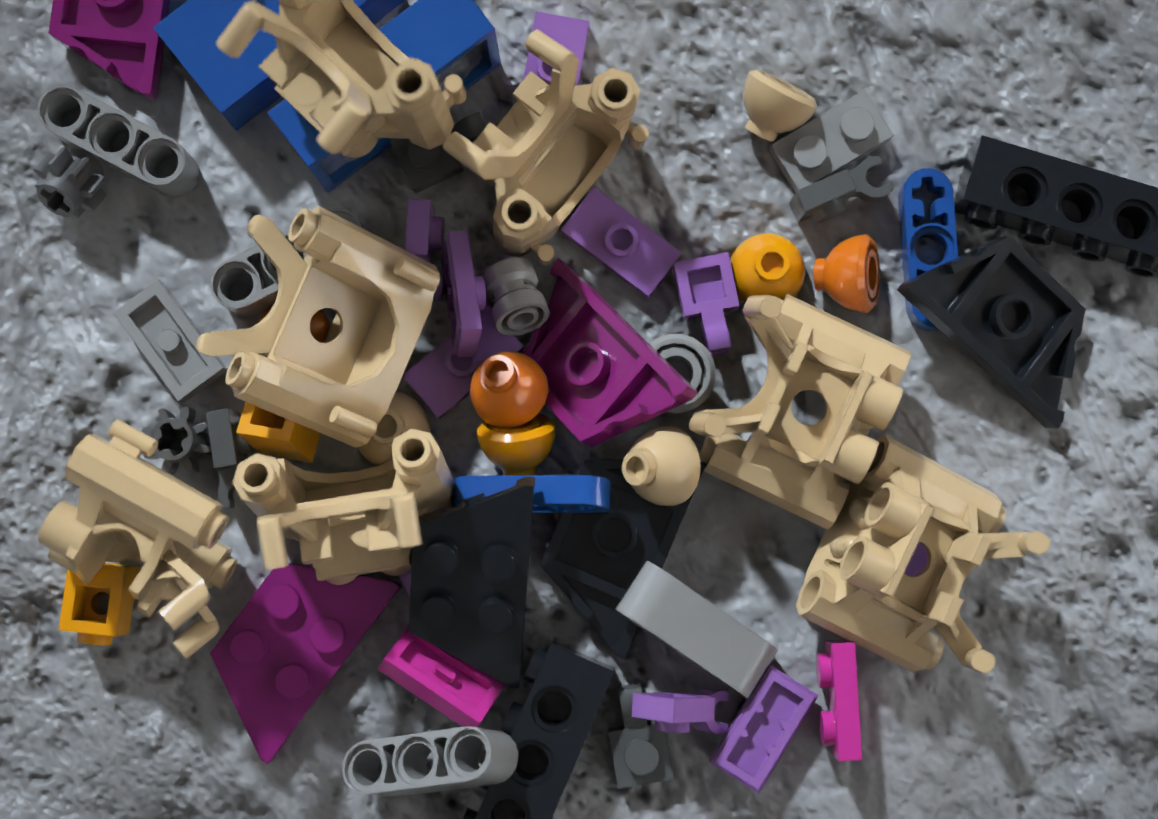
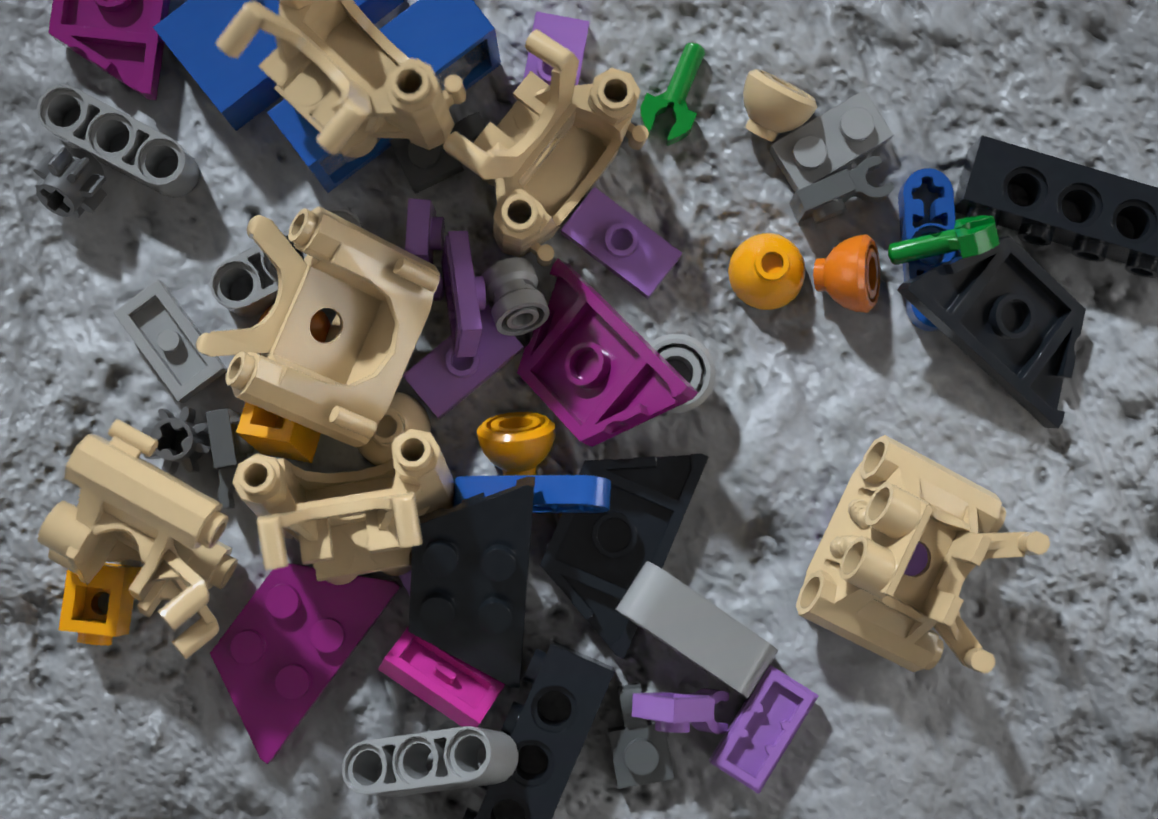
orange brick [470,351,548,428] -> none
tan brick [622,425,701,506] -> none
medium lavender plate [673,252,740,356] -> none
tan piece [689,294,911,530] -> none
dark pink plate [816,639,862,761] -> none
none -> green bar [640,42,705,146]
none -> green bar [888,215,1000,265]

